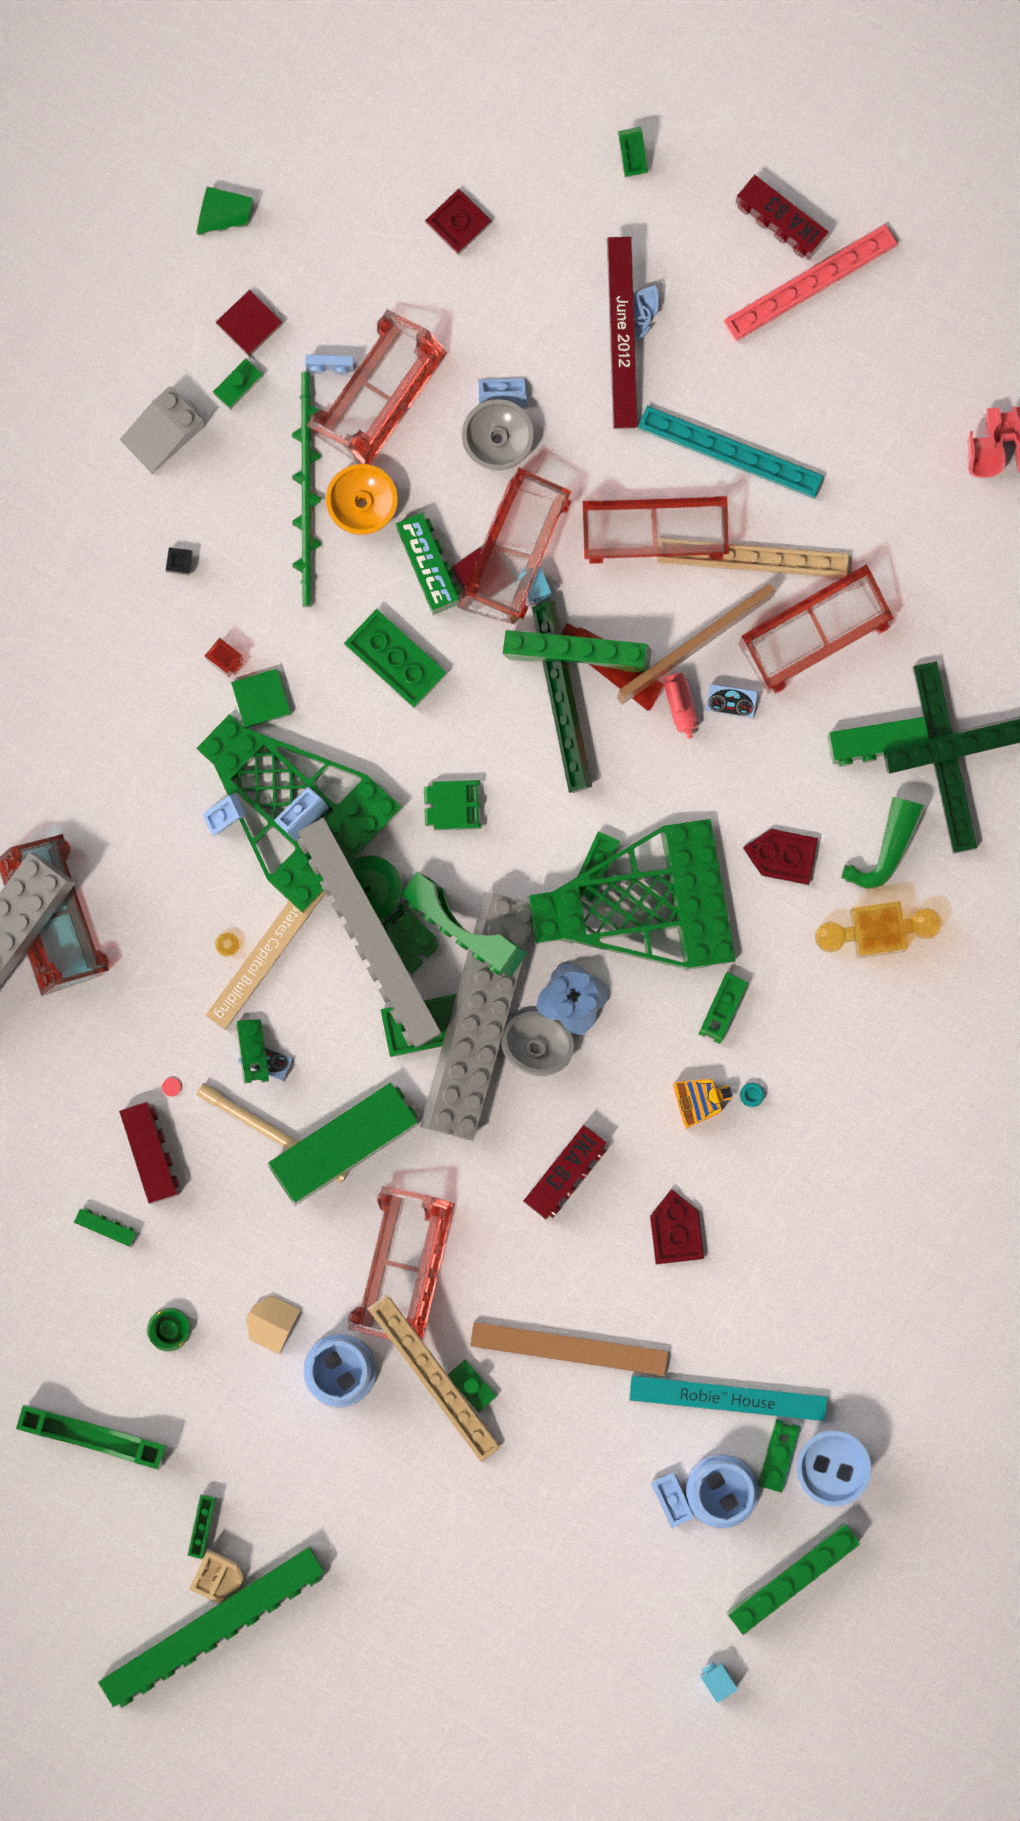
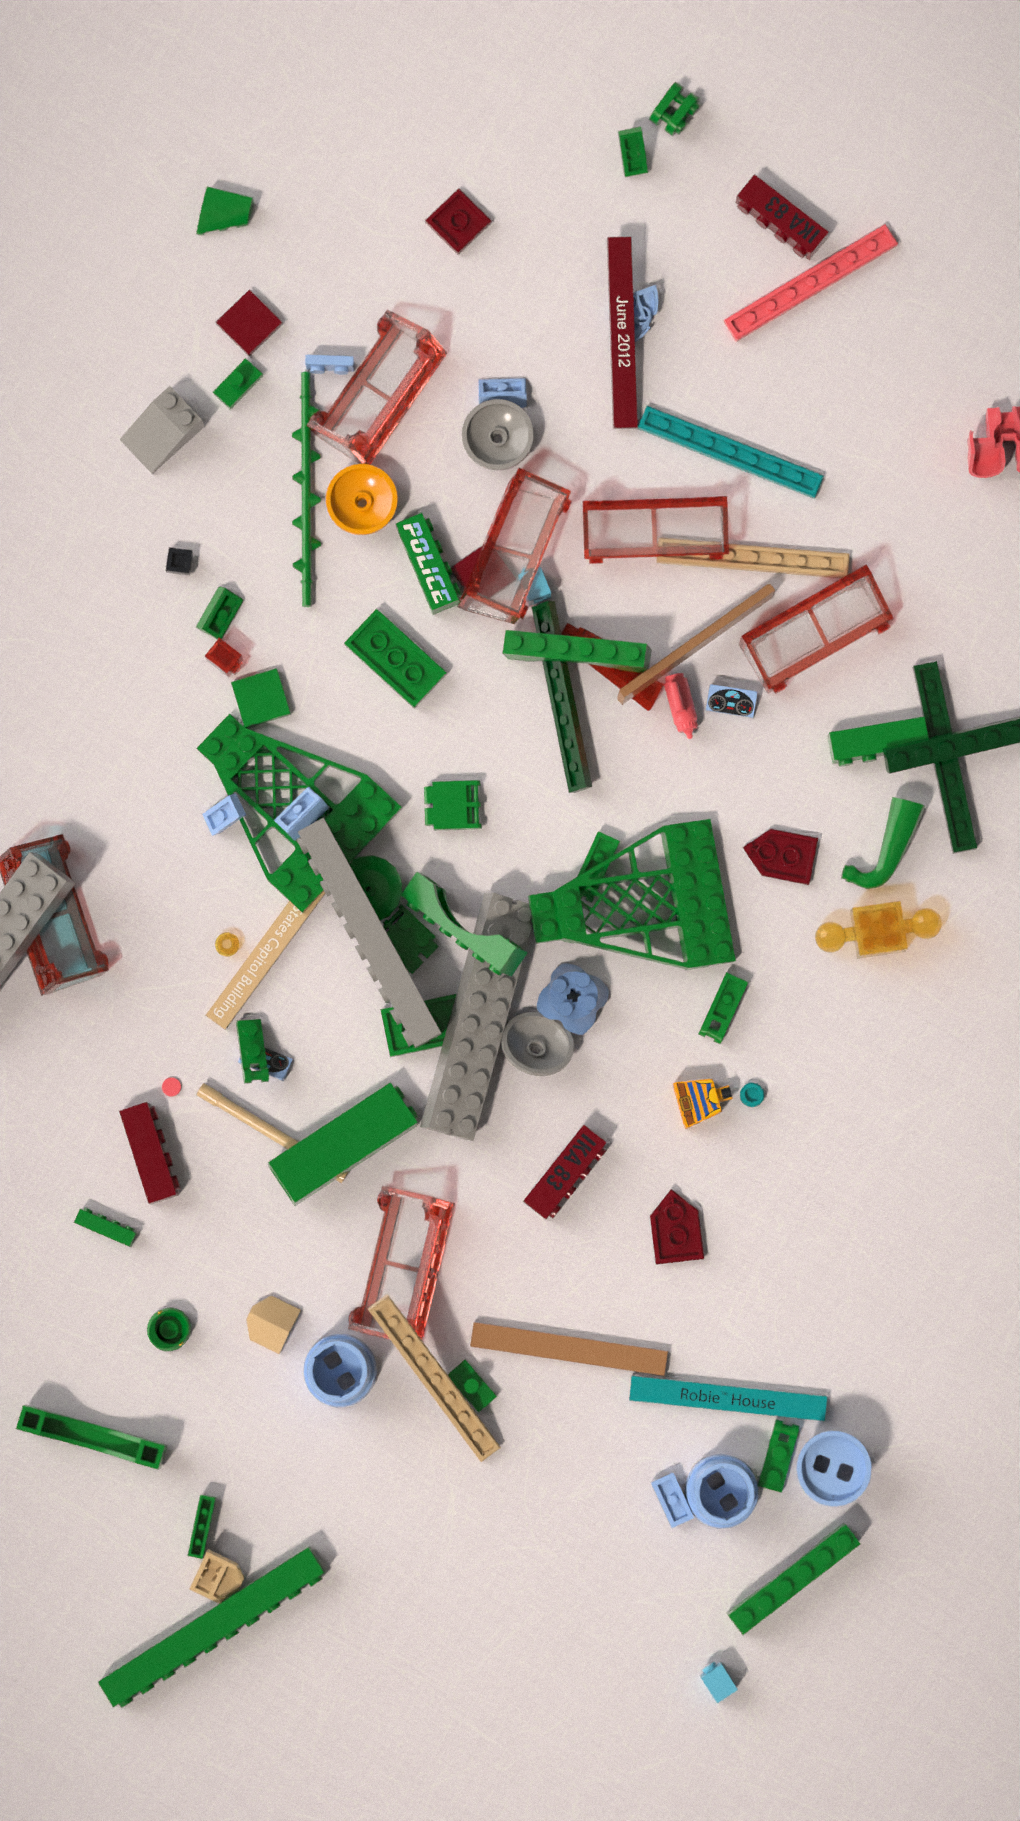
none -> green slope [196,587,244,641]
none -> green brick [649,82,701,136]

